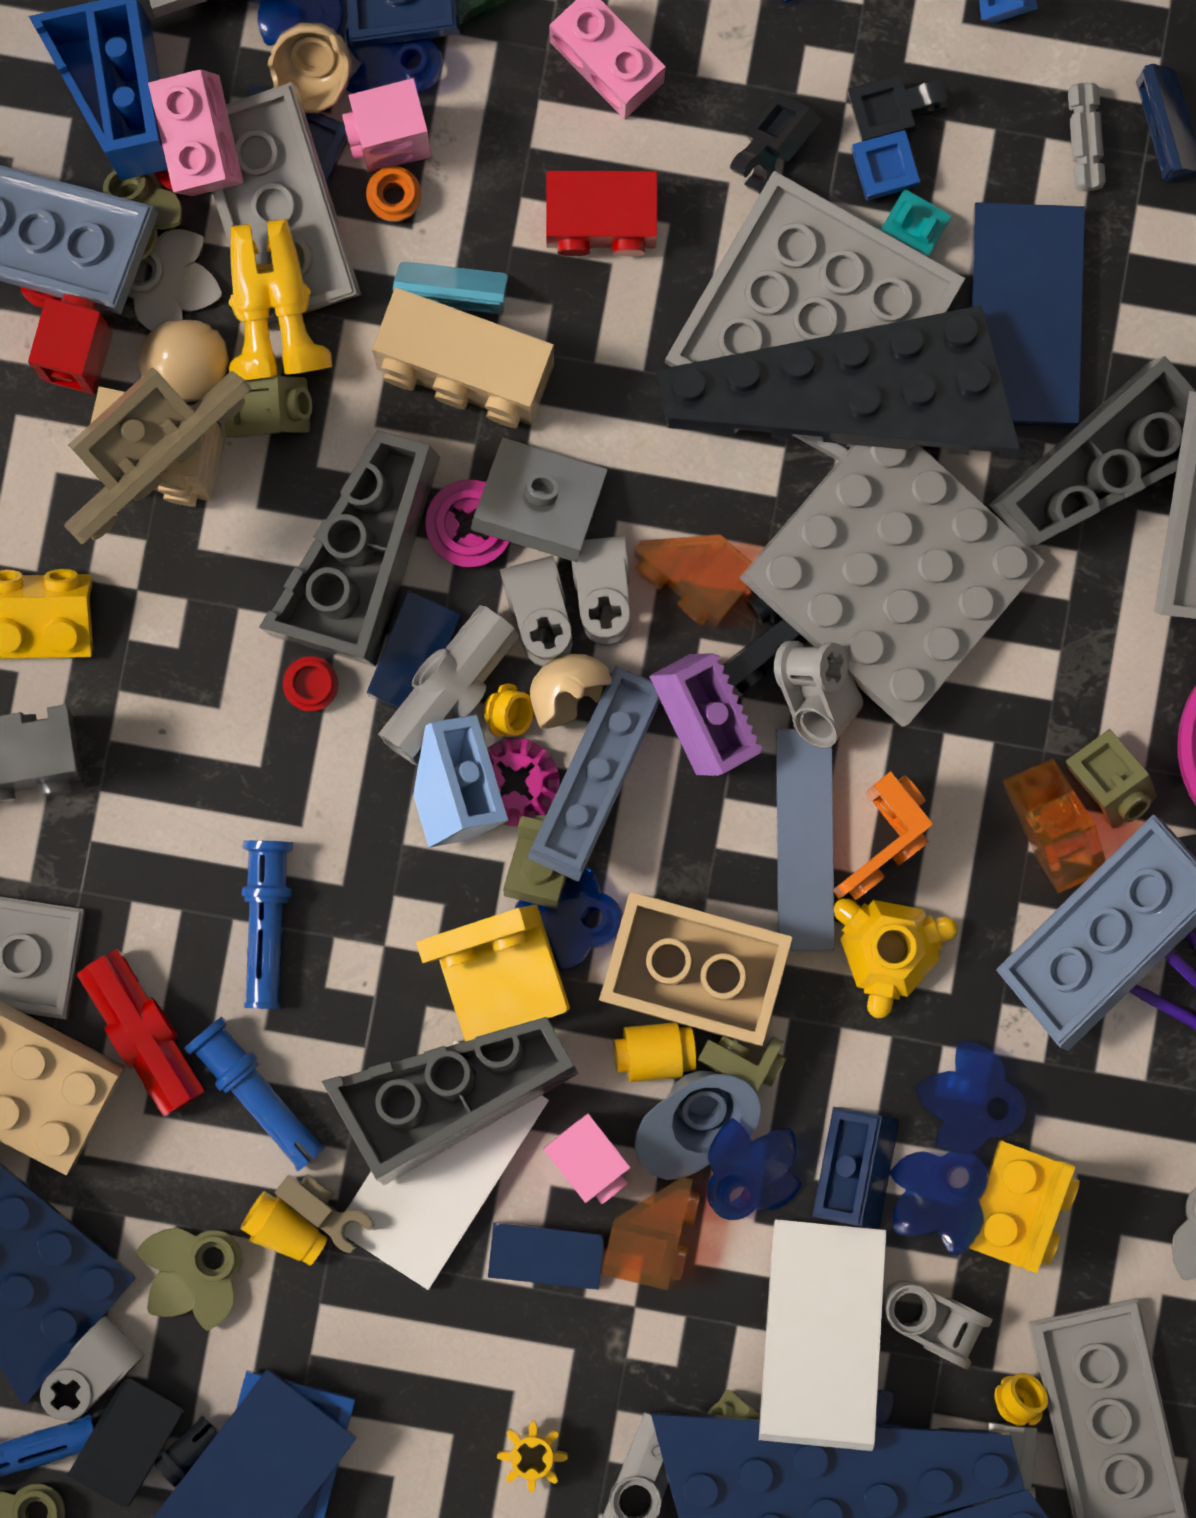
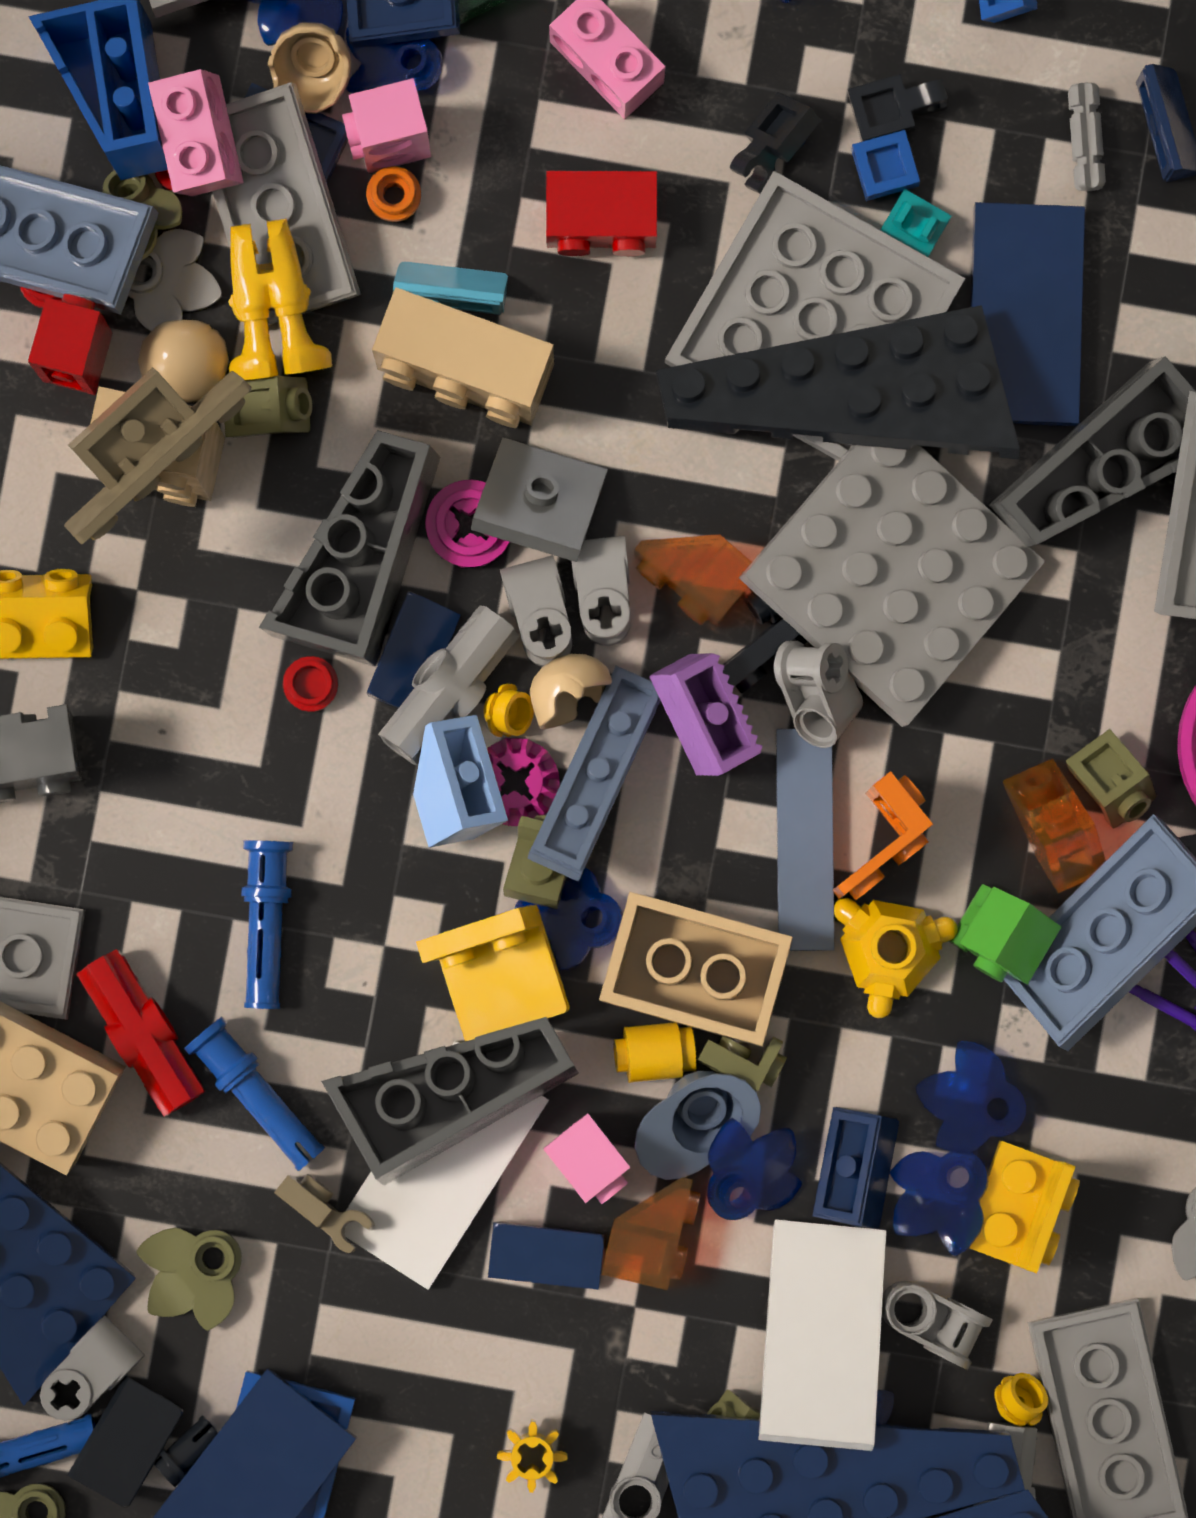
yellow cone [240,1191,328,1266] -> none
none -> bright green brick [948,884,1062,985]

